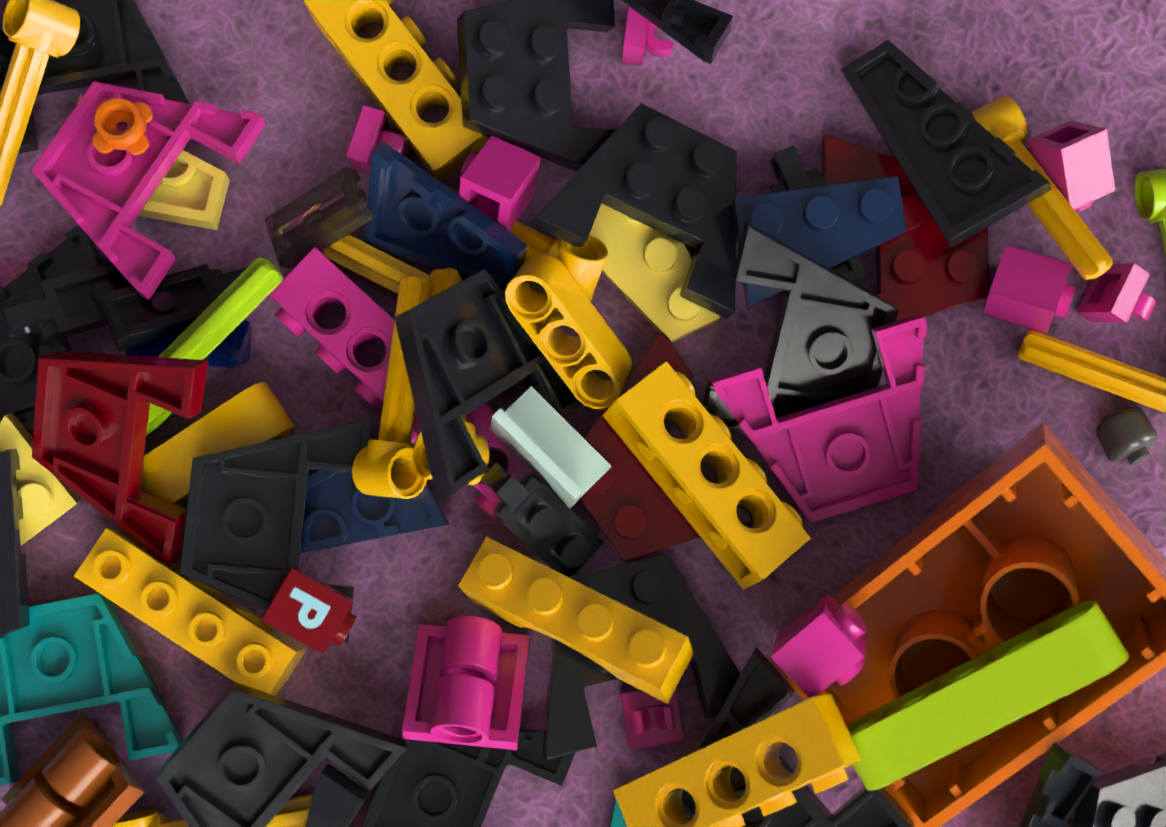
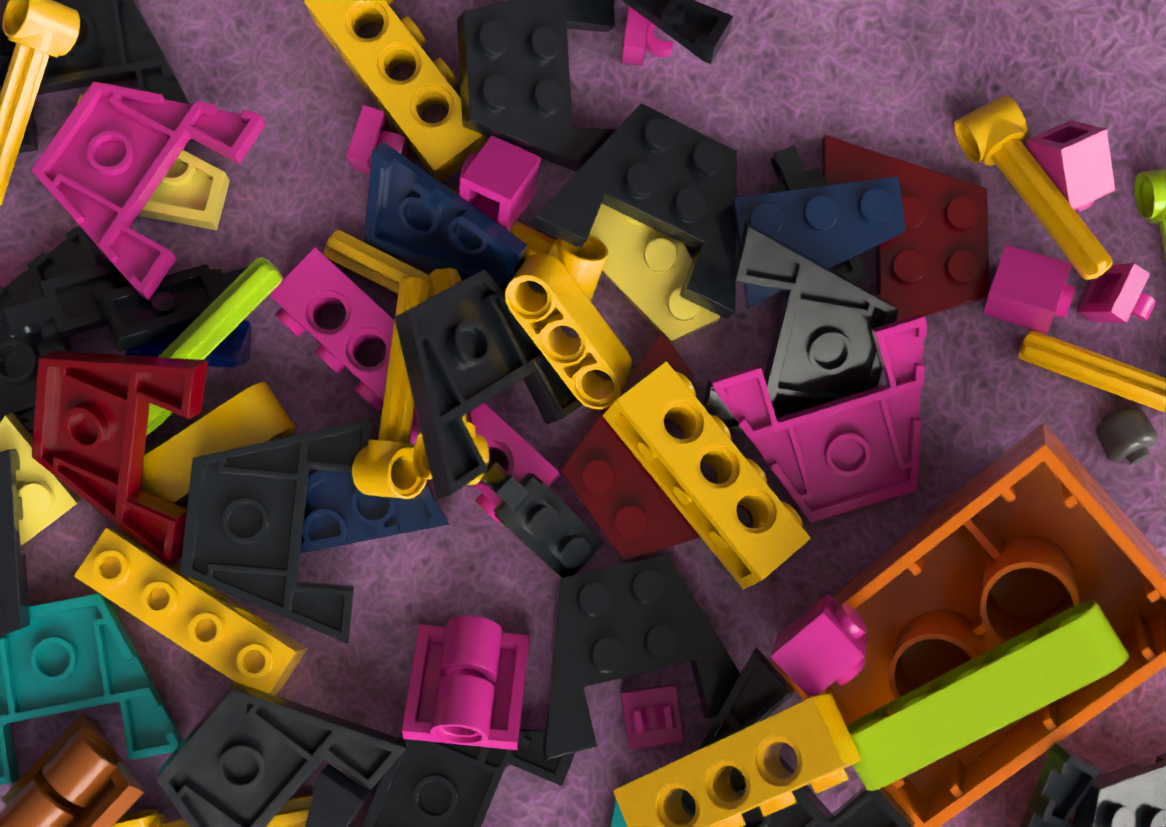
orange plate [92,98,153,155] -> none
dark red brick [261,564,357,655] -> none
clear smoke tile [265,166,374,269] -> none
yellow arch [458,536,694,704] -> none
light aqua panel [490,386,611,509] -> none
black wing [841,40,1051,248] -> none

